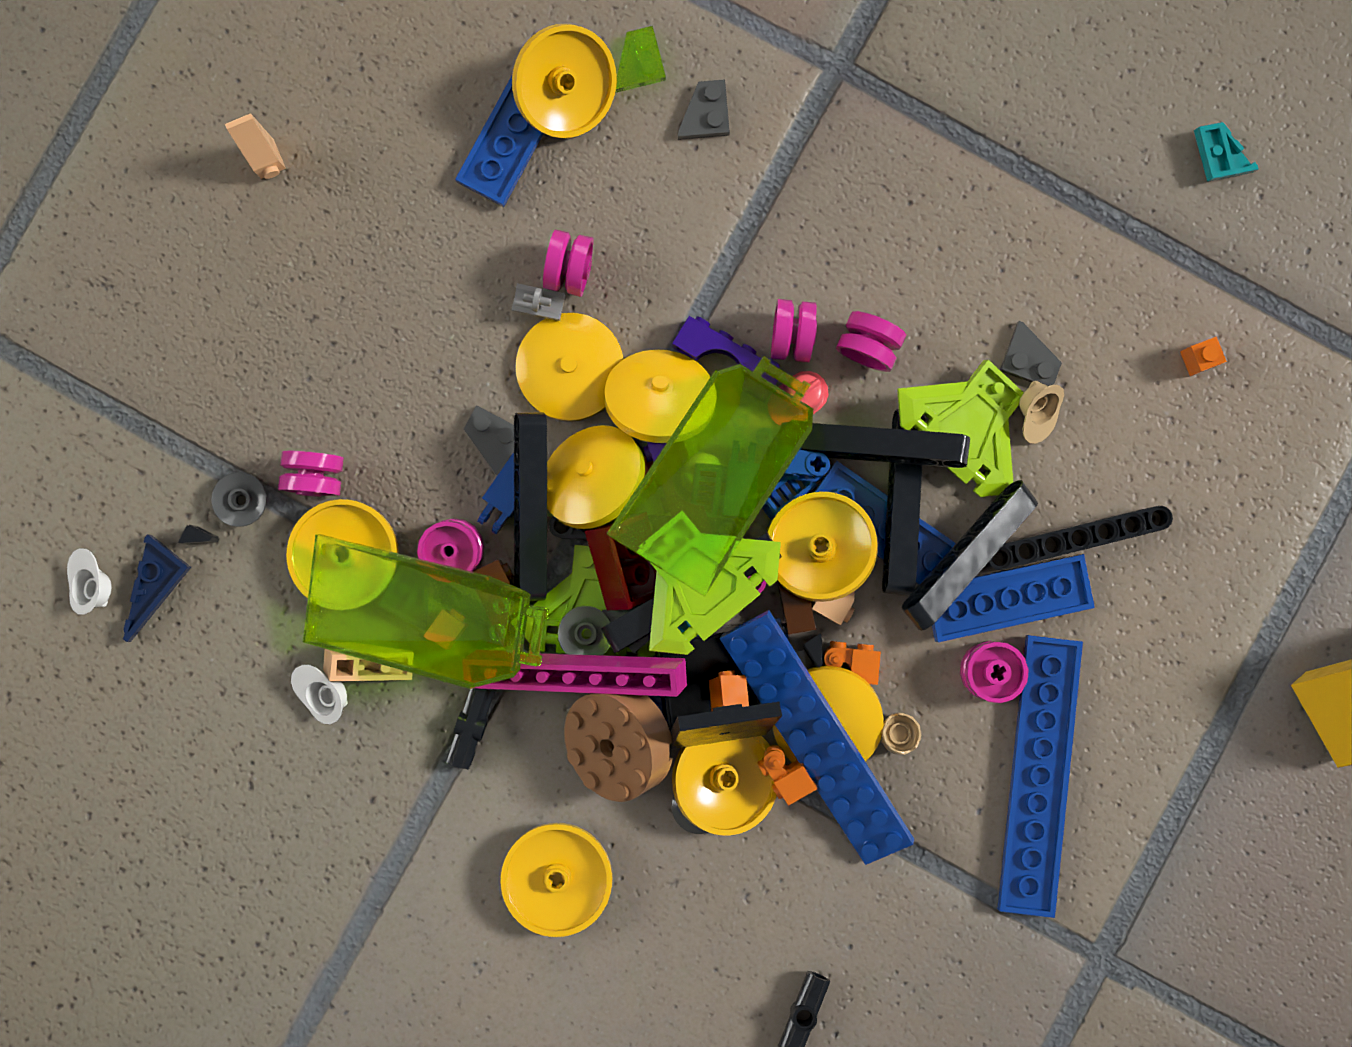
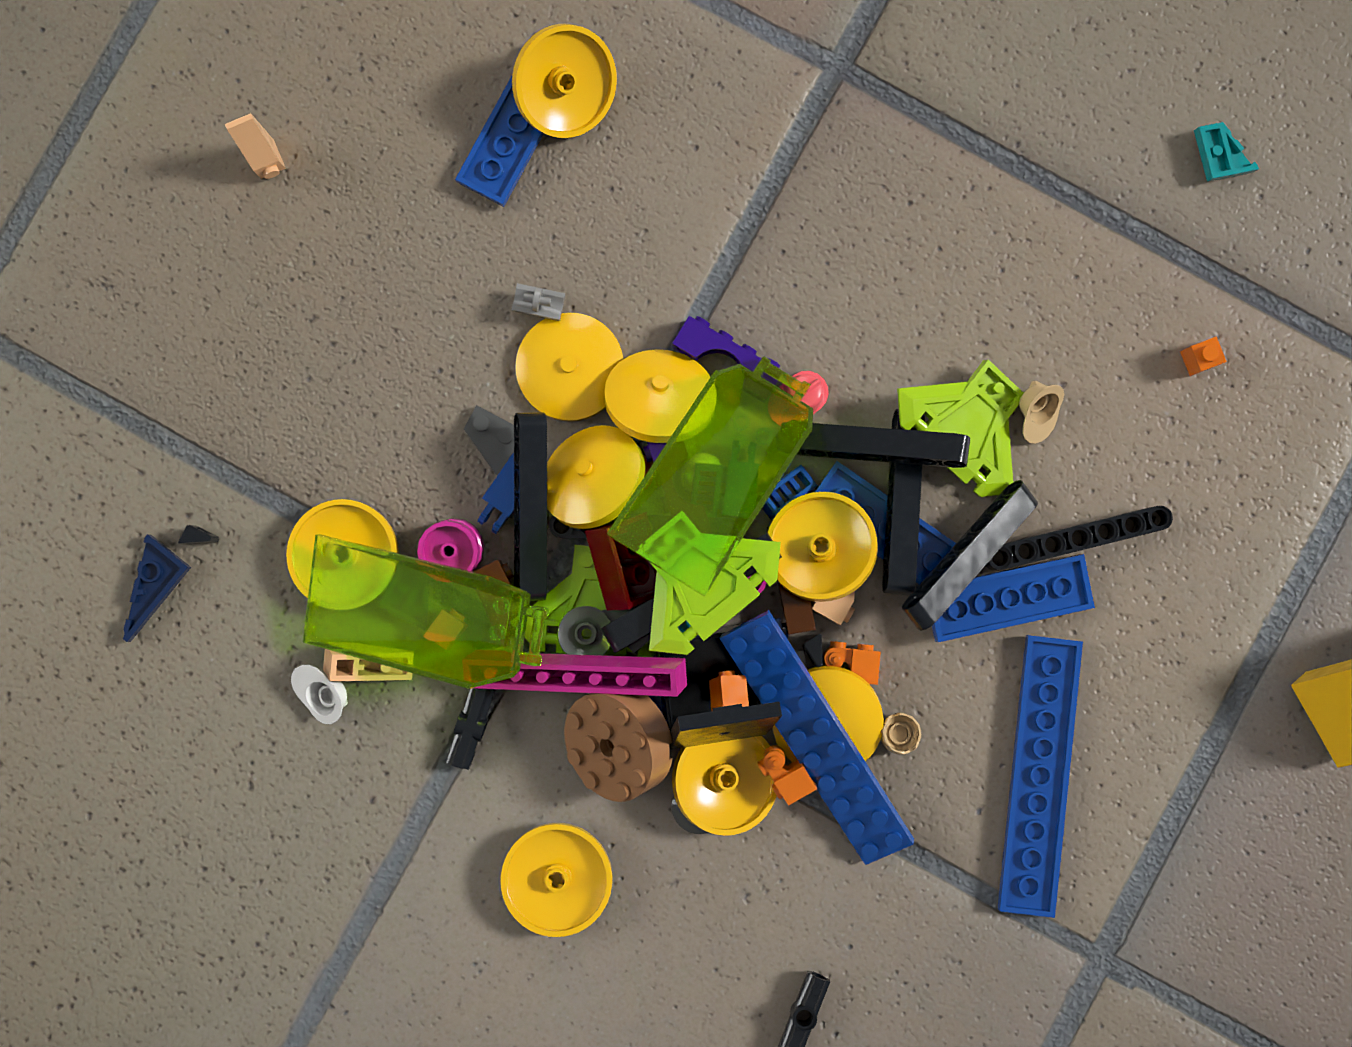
white piece [67,548,112,615] -> none
dark grey dish [211,472,267,527] -> none
dark pink wheel [278,451,344,497] -> none
dark pink wheel [543,229,594,297] -> none
clear neon green wing [616,26,666,93] -> none
dark grey wing [678,79,730,140] -> none
dark pink wheel [771,299,817,363] -> none
blue piece [775,447,830,482] -> none
dark pink wheel [836,311,906,372] -> none
dark pink wheel [960,641,1028,703] -> none
dark grey wing [1000,321,1062,386] -> none

